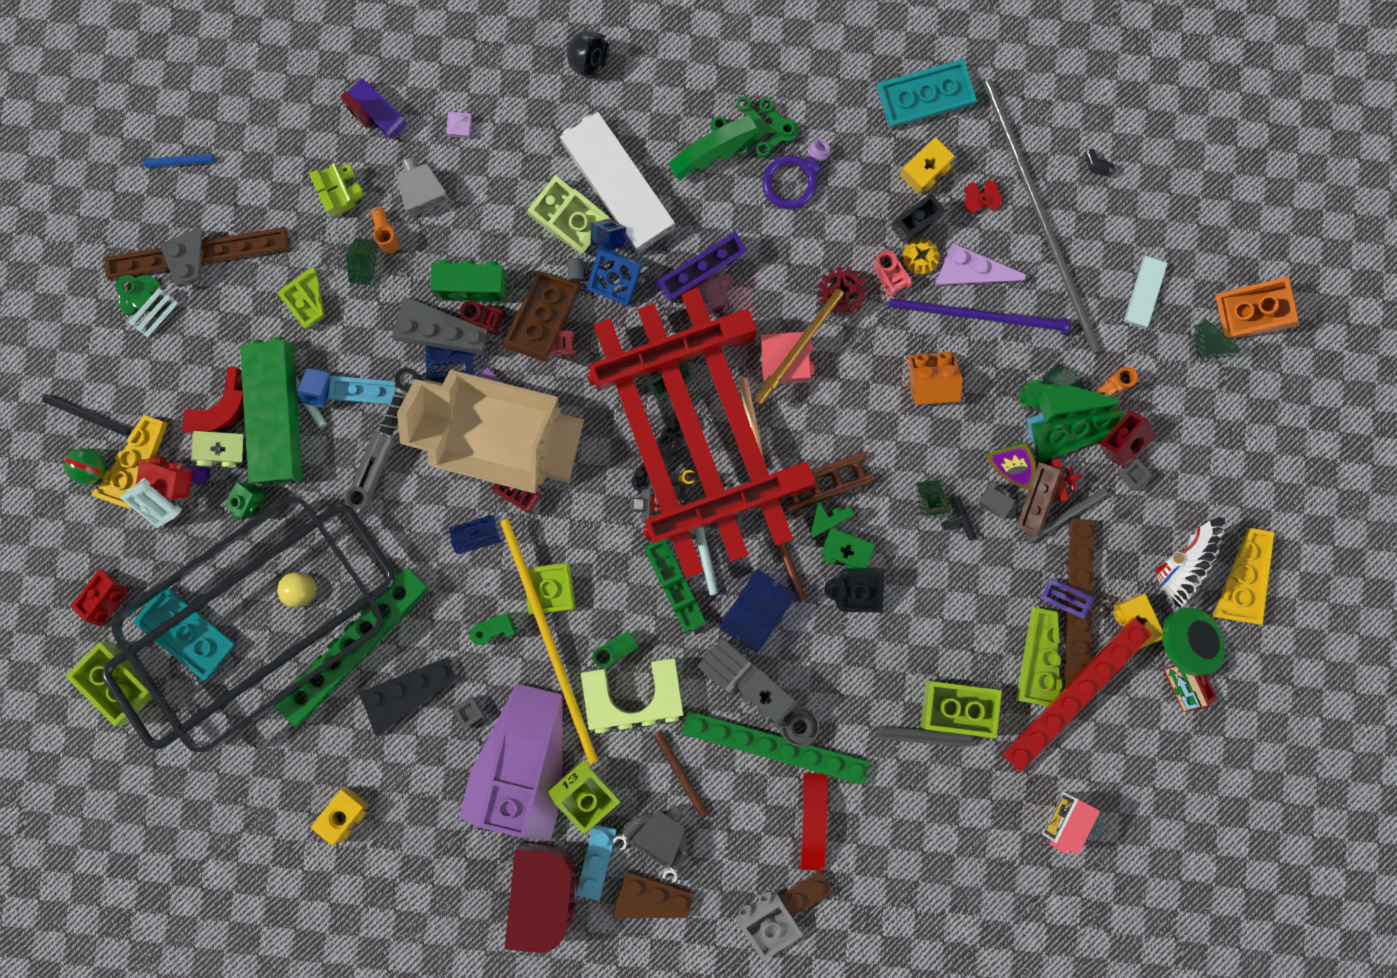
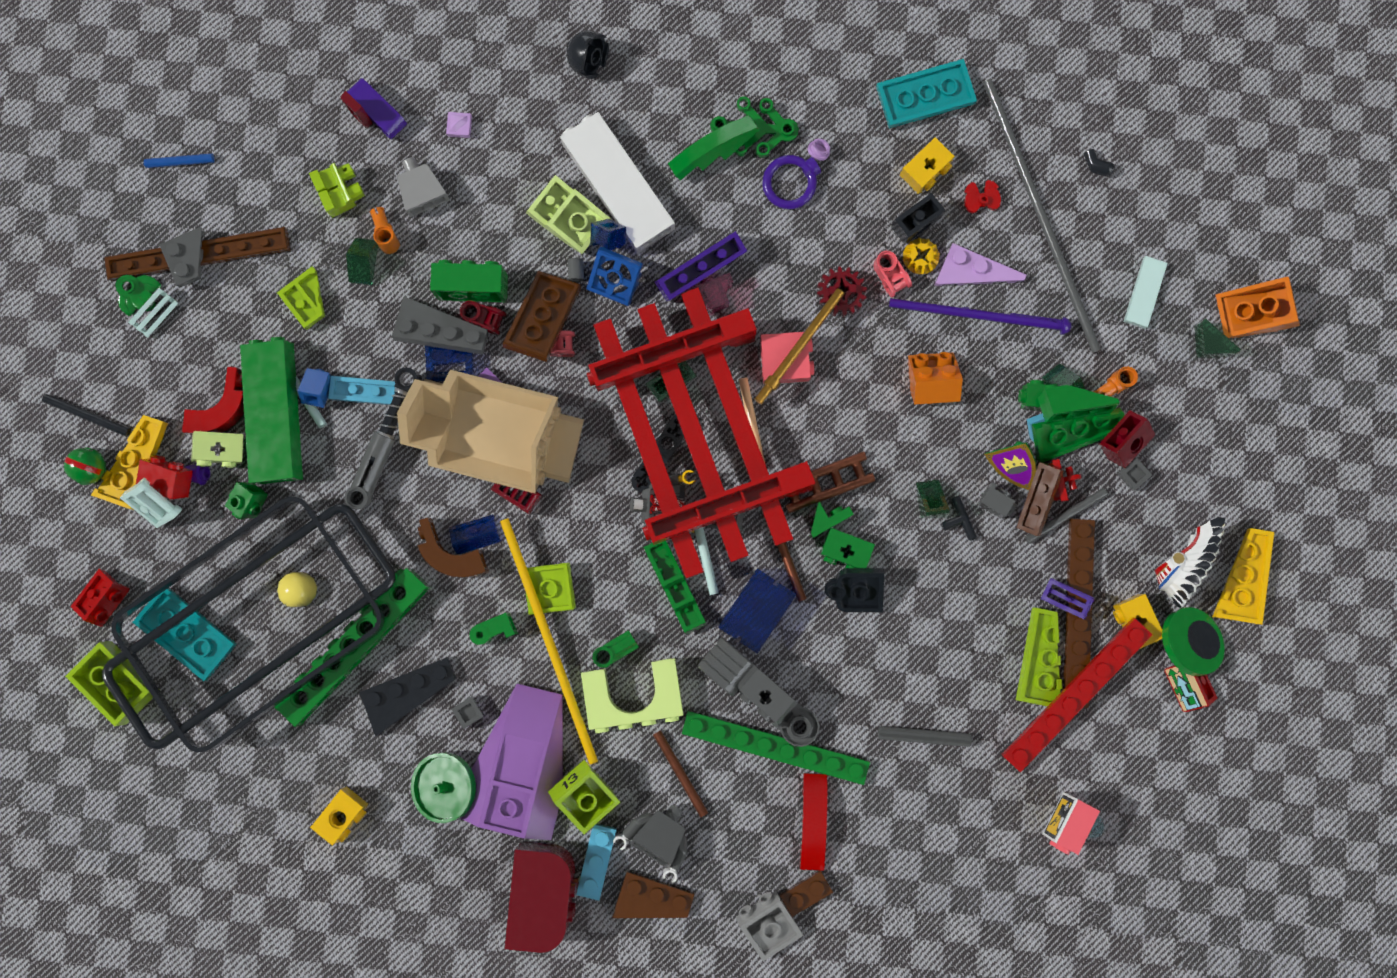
lime brick [920,680,1002,739] -> none
none -> piece [411,752,476,823]
none -> reddish brown arch [417,517,489,578]

